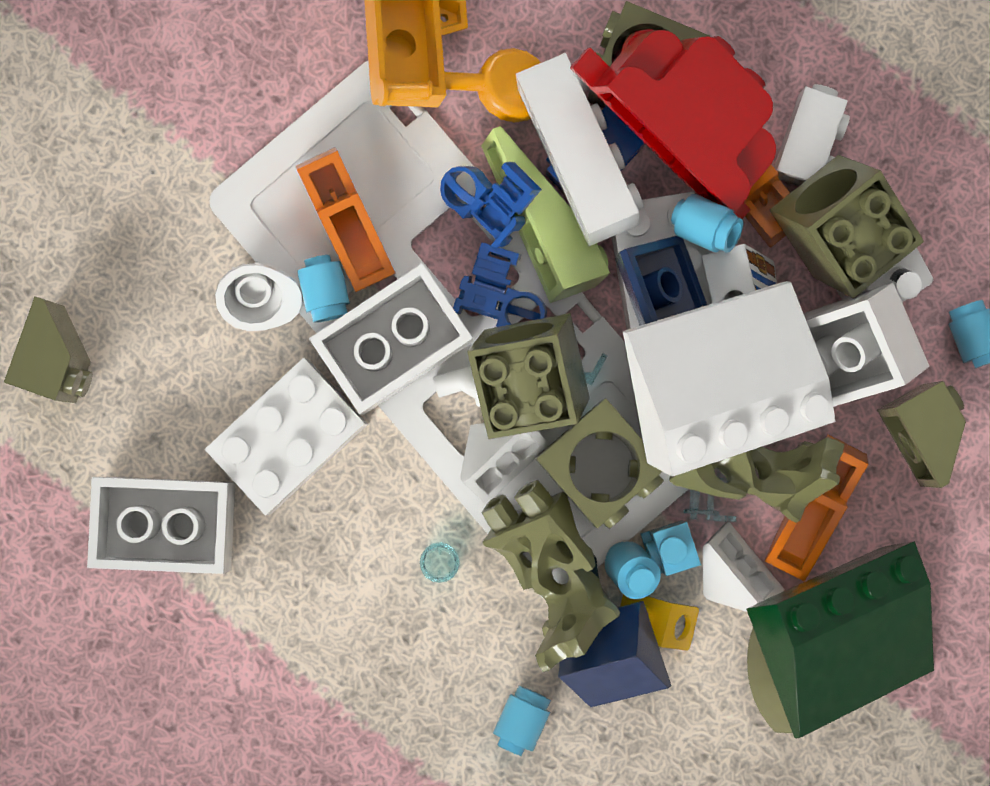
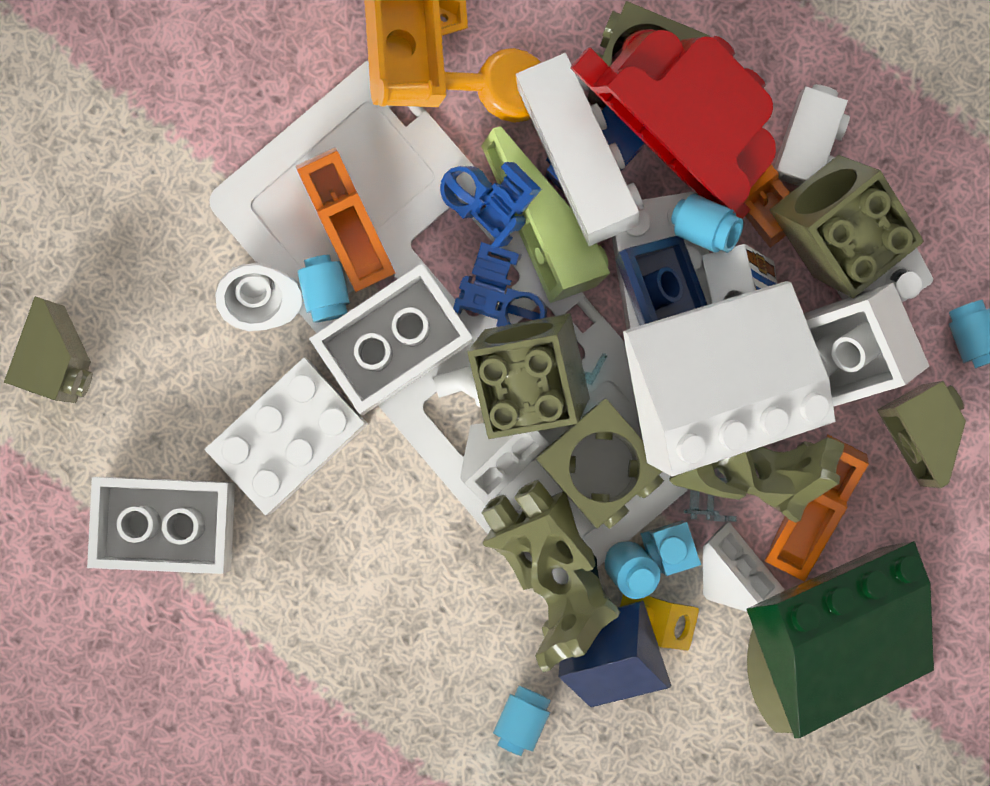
clear light blue bush [420,542,460,583] -> none

